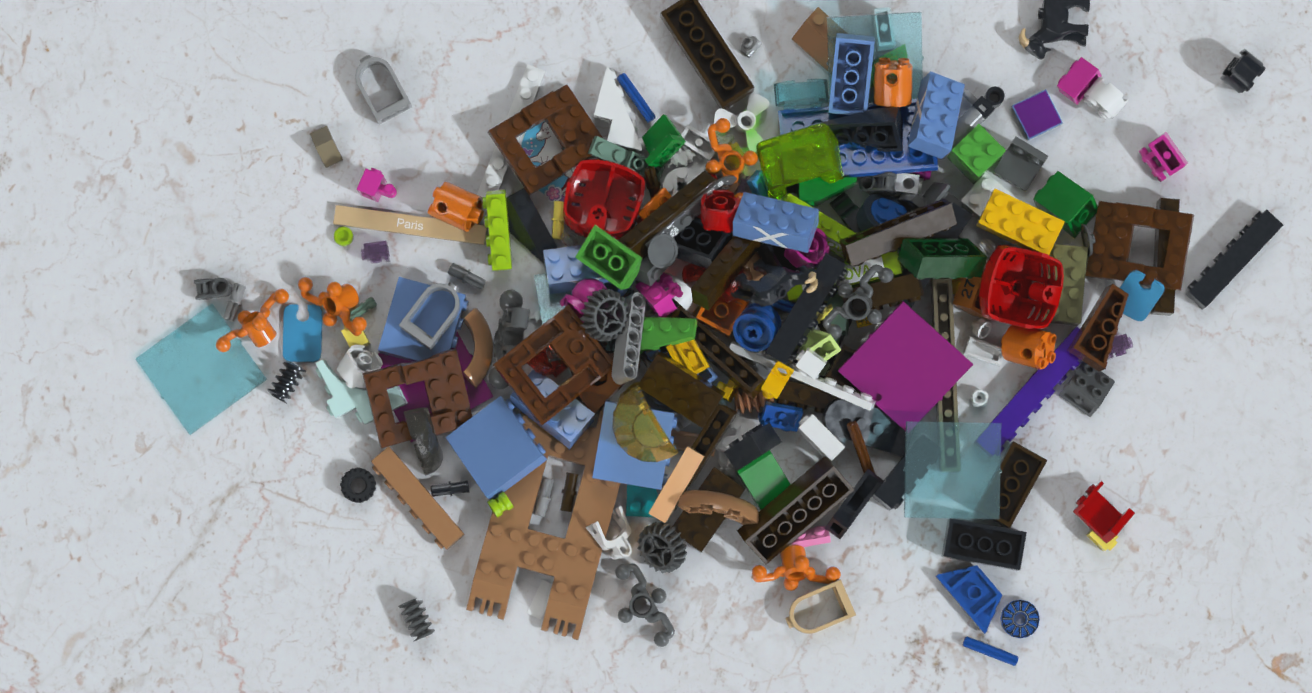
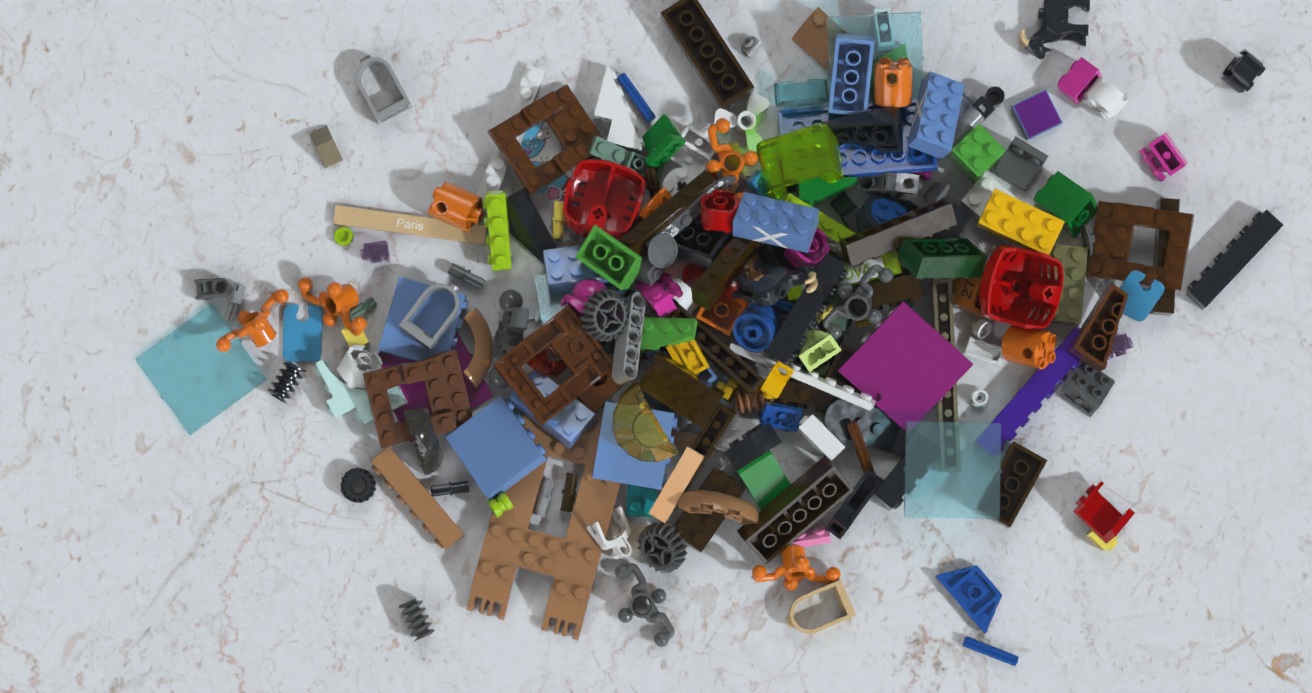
dark pink brick [356,168,397,202] -> none
white piece [668,148,700,168] -> none
white brick [795,347,827,379] -> none
black brick [941,518,1027,571] -> none
tile [1000,600,1040,638] -> none

